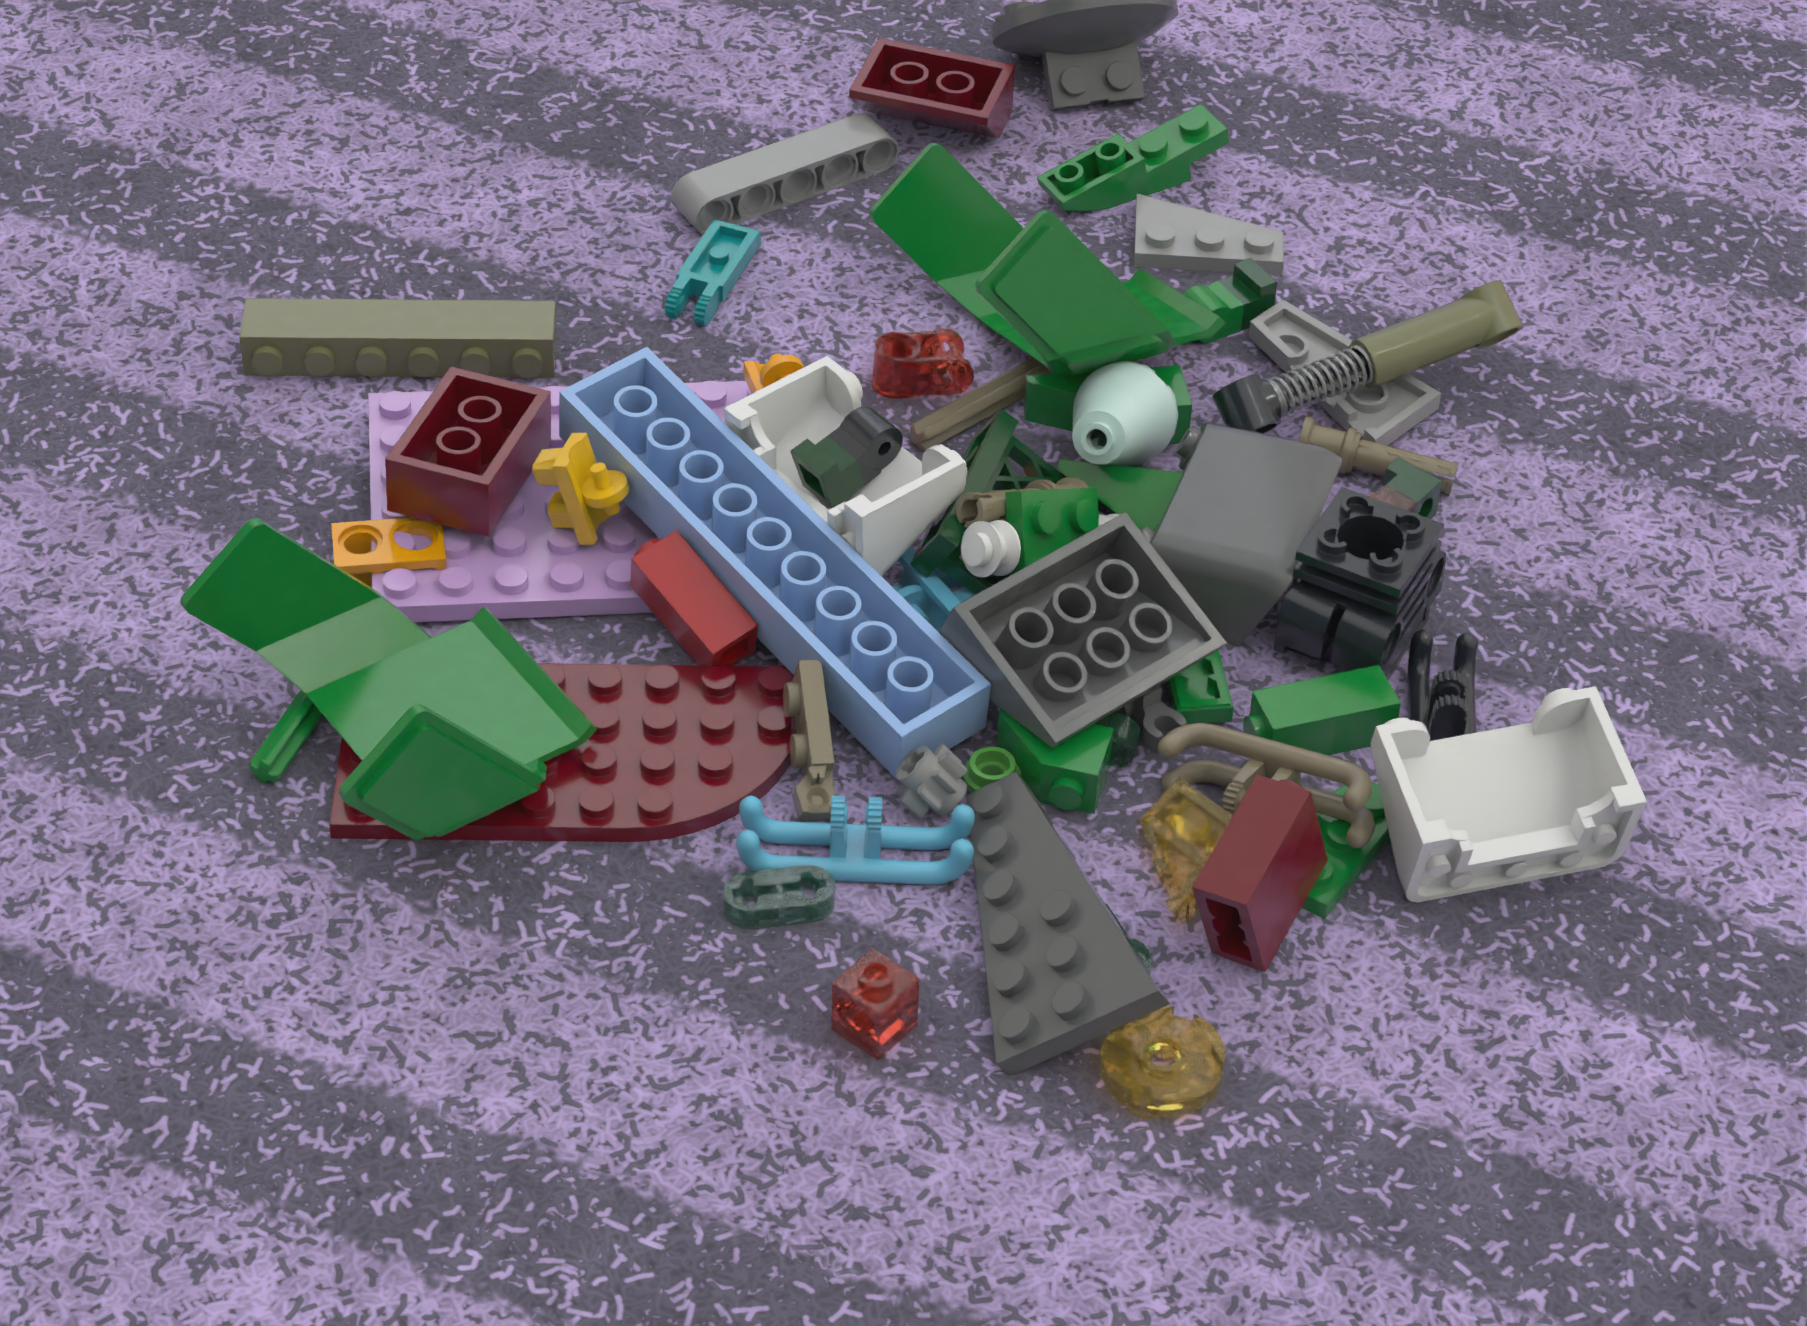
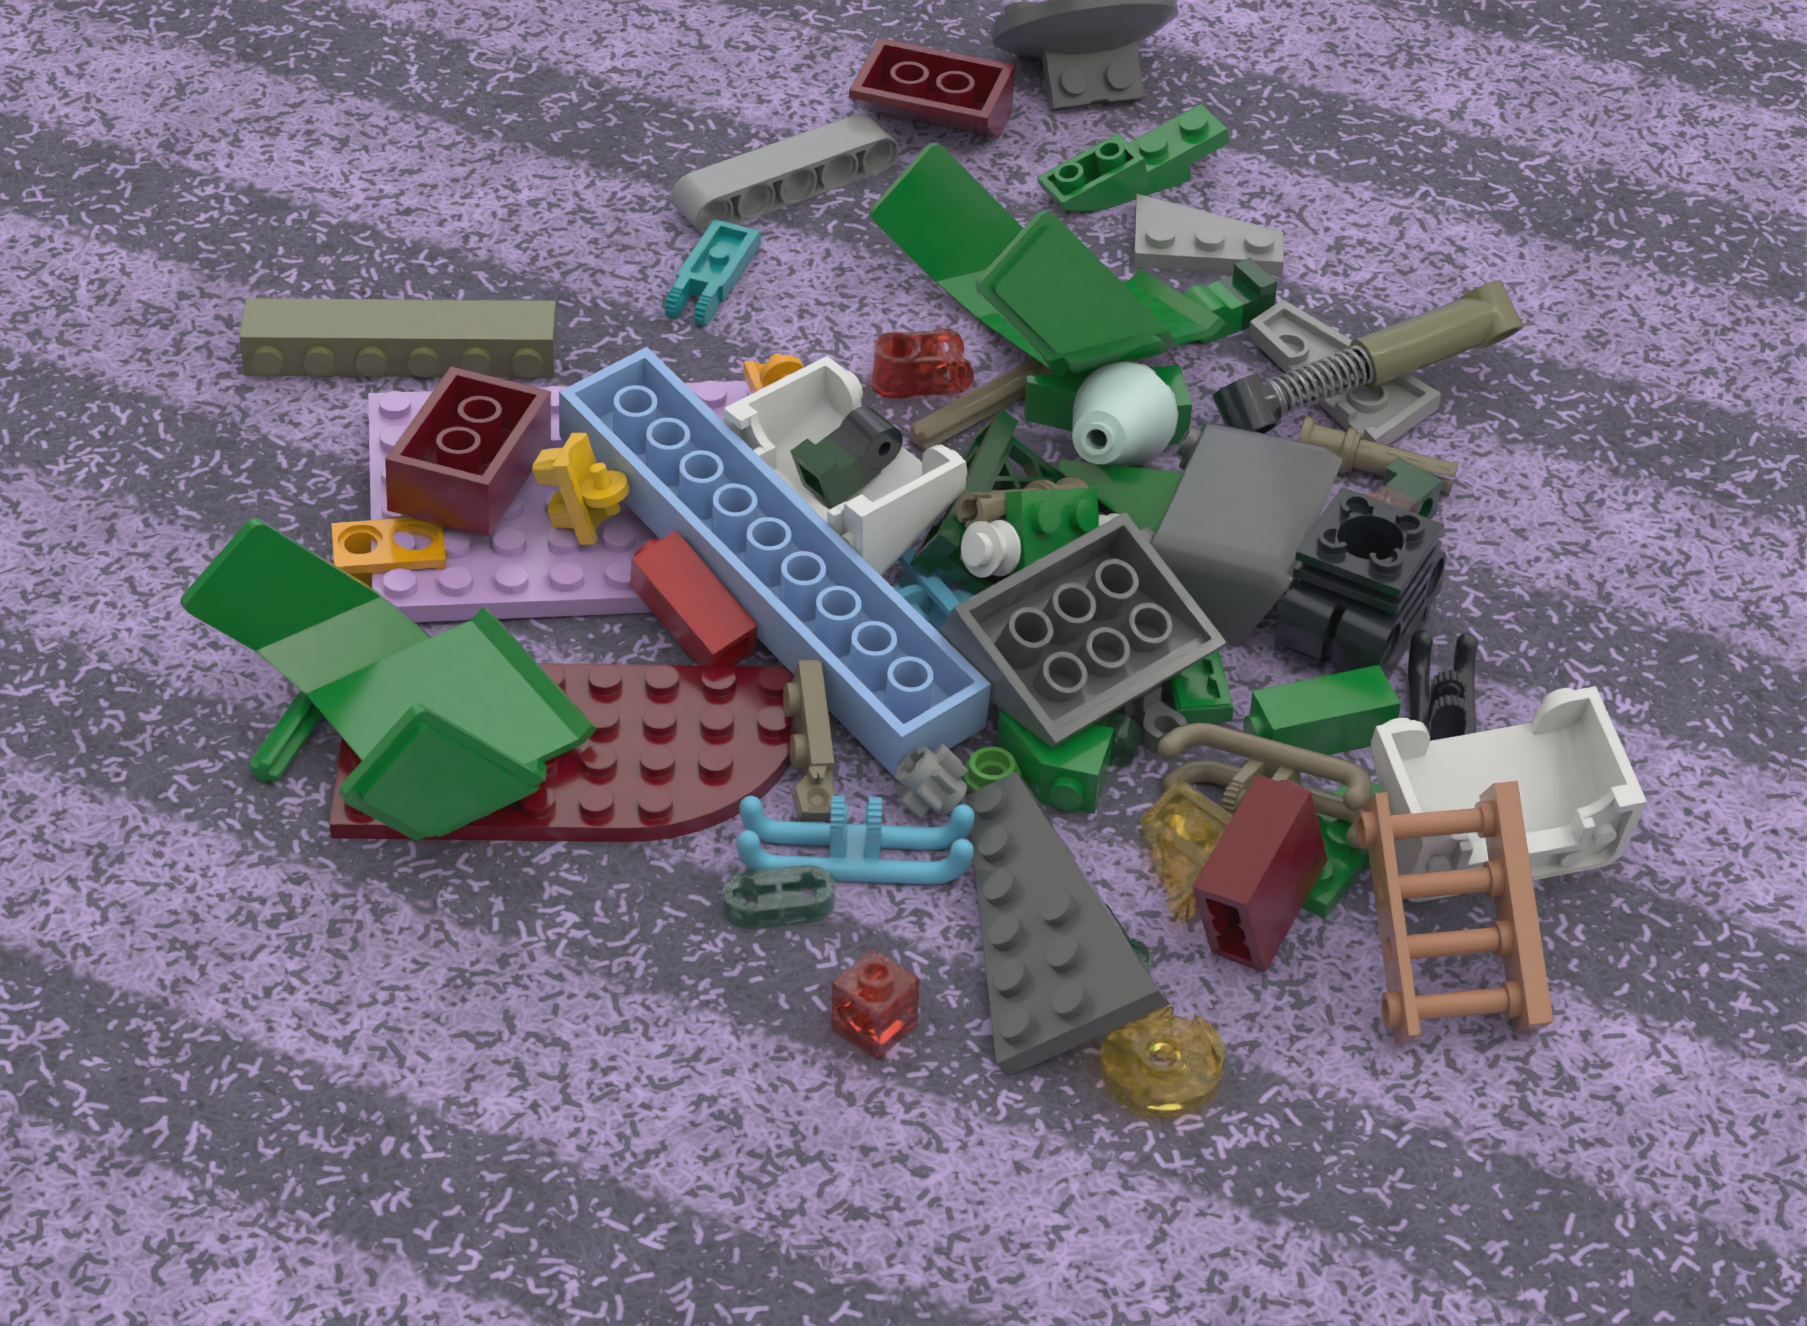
none -> nougat fence [1356,781,1553,1044]

